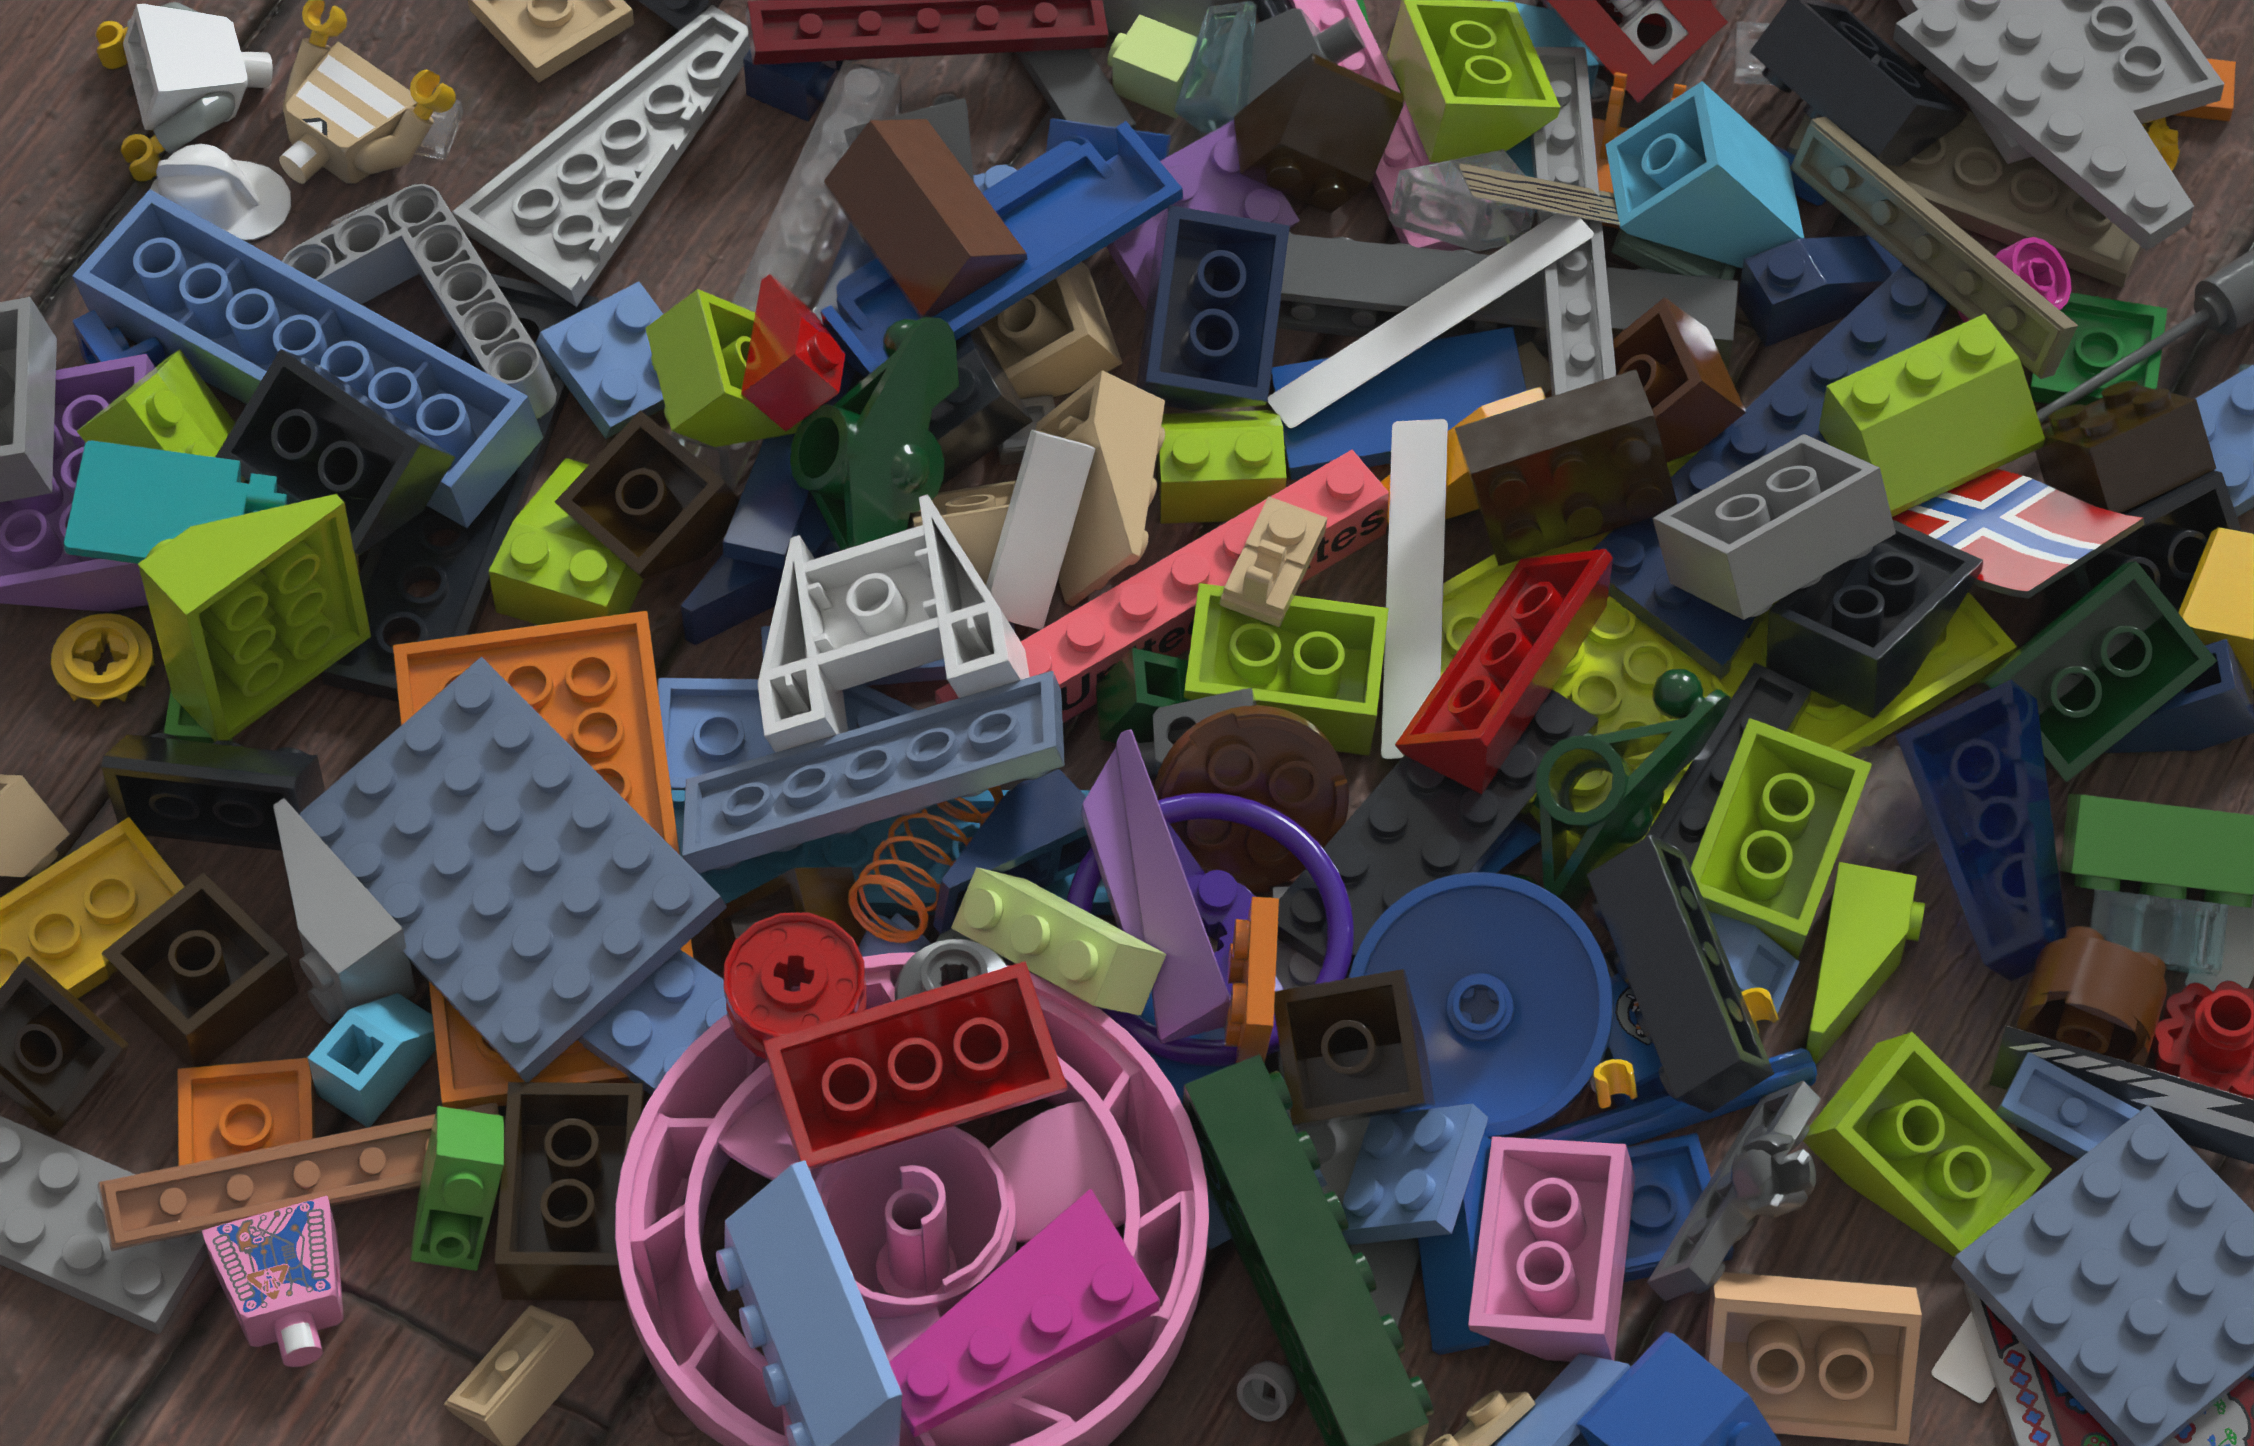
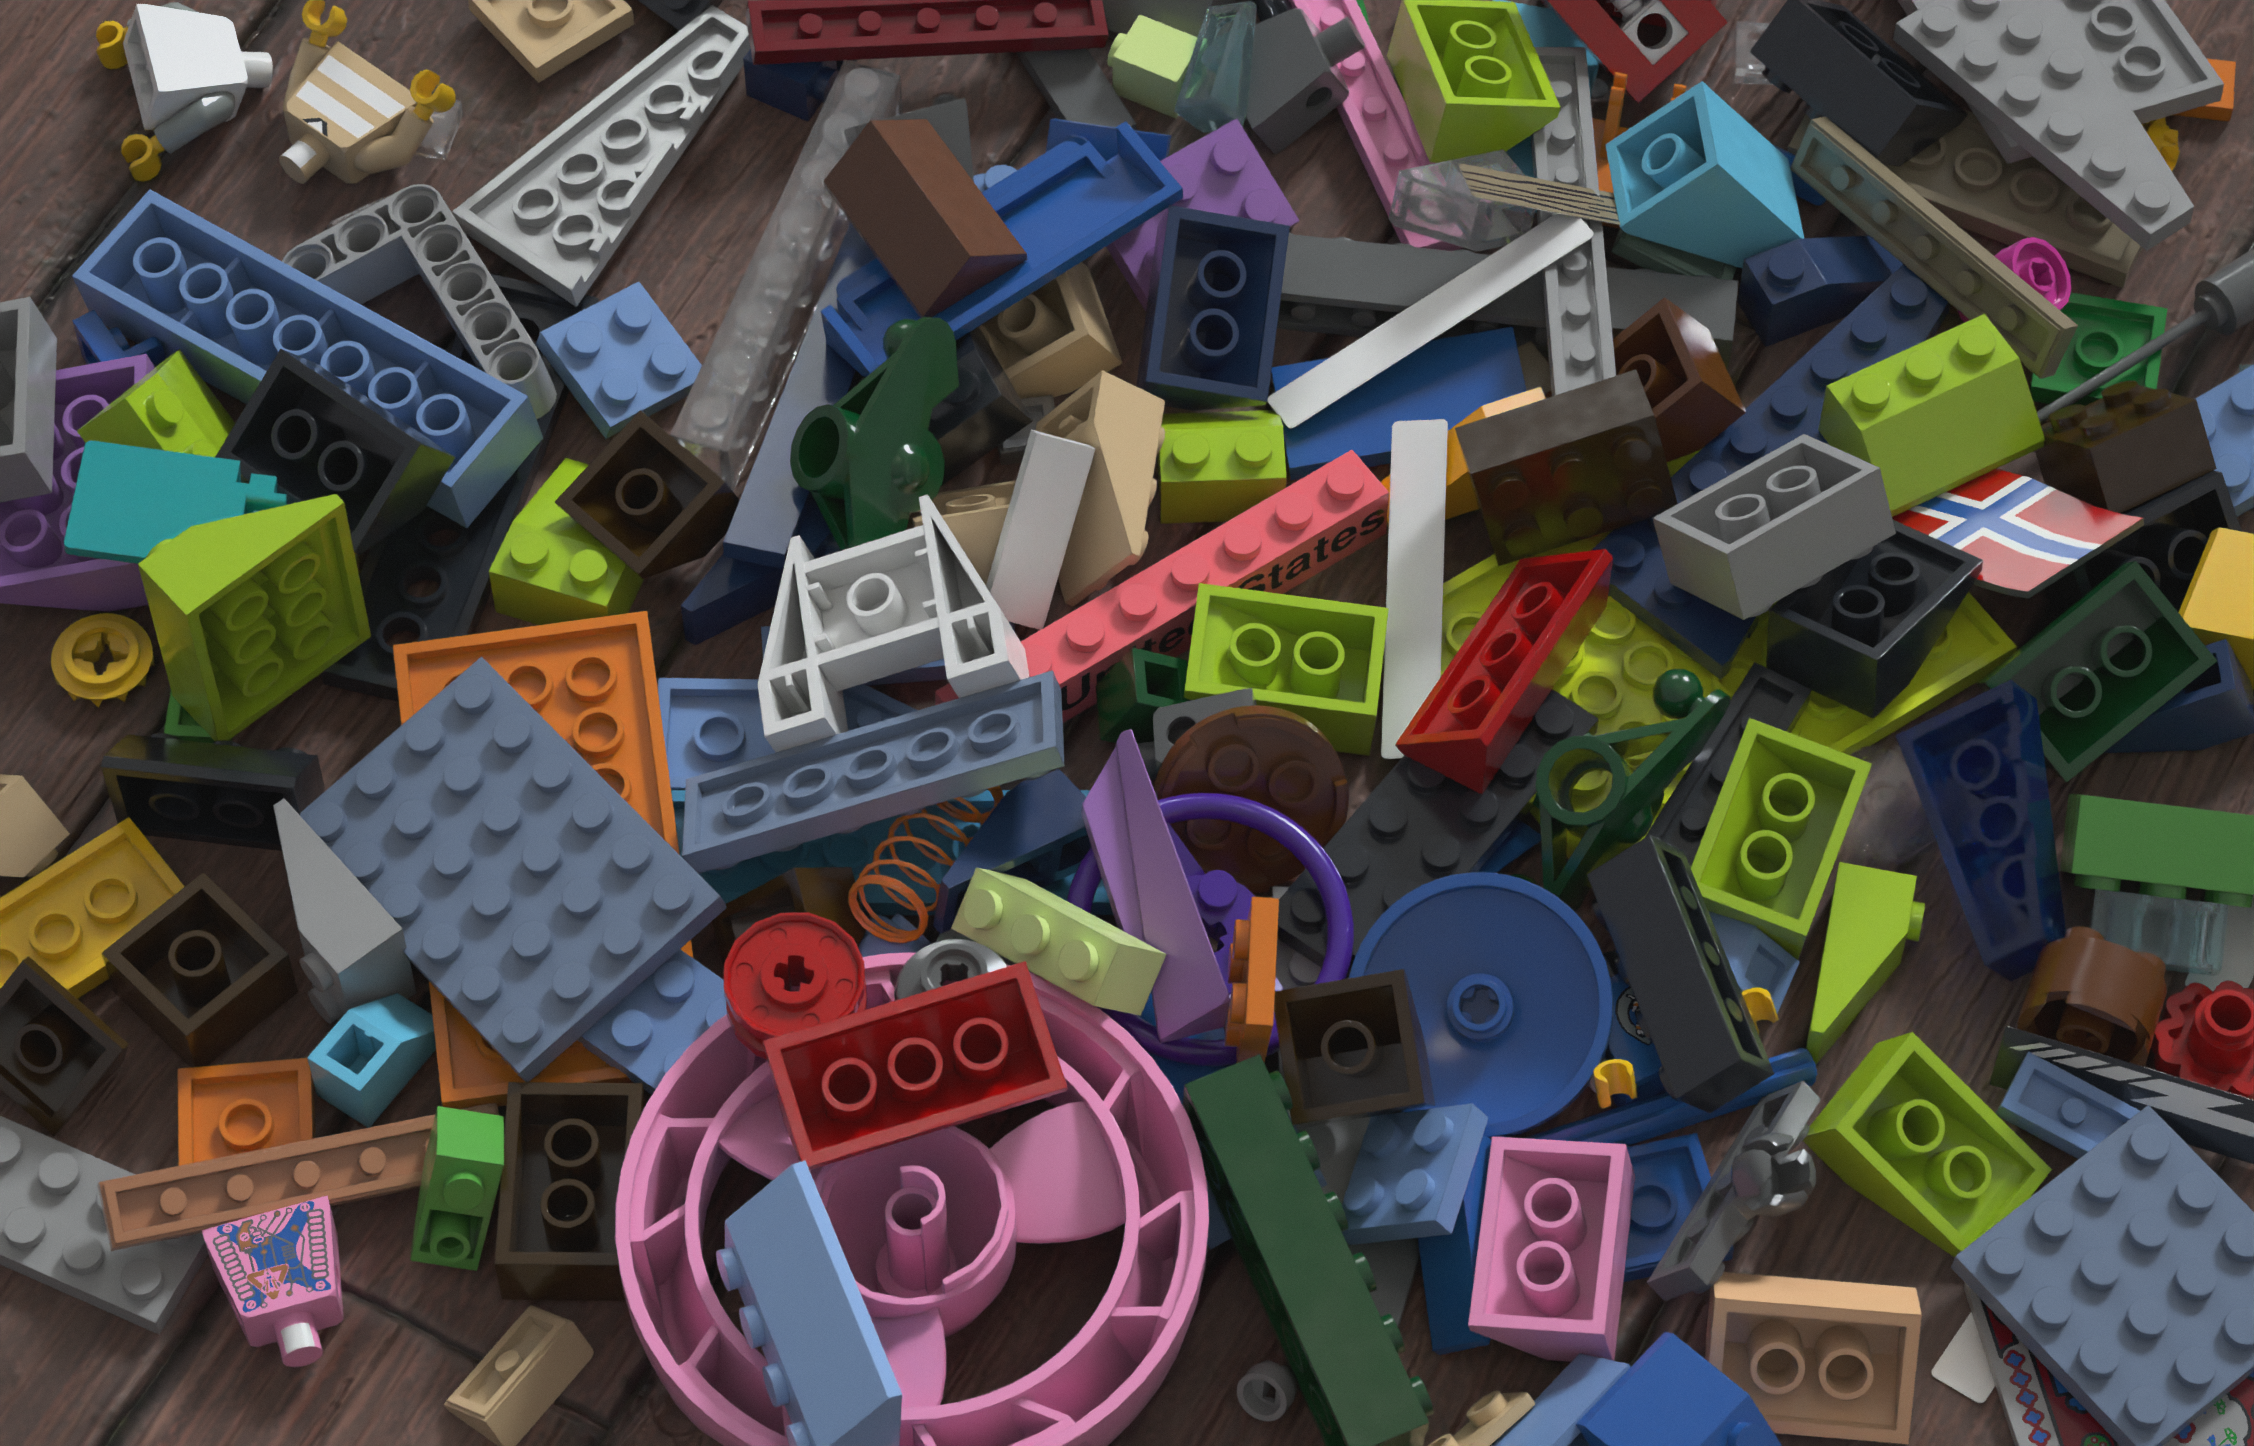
white piece [150,144,291,241] -> none
lime slope [645,289,802,447] -> none
red slope [741,274,845,432] -> none
dark pink wing [889,1188,1160,1438] -> none
tan plate [1220,496,1327,627] -> none
dark brown slope [1233,53,1404,213] -> none

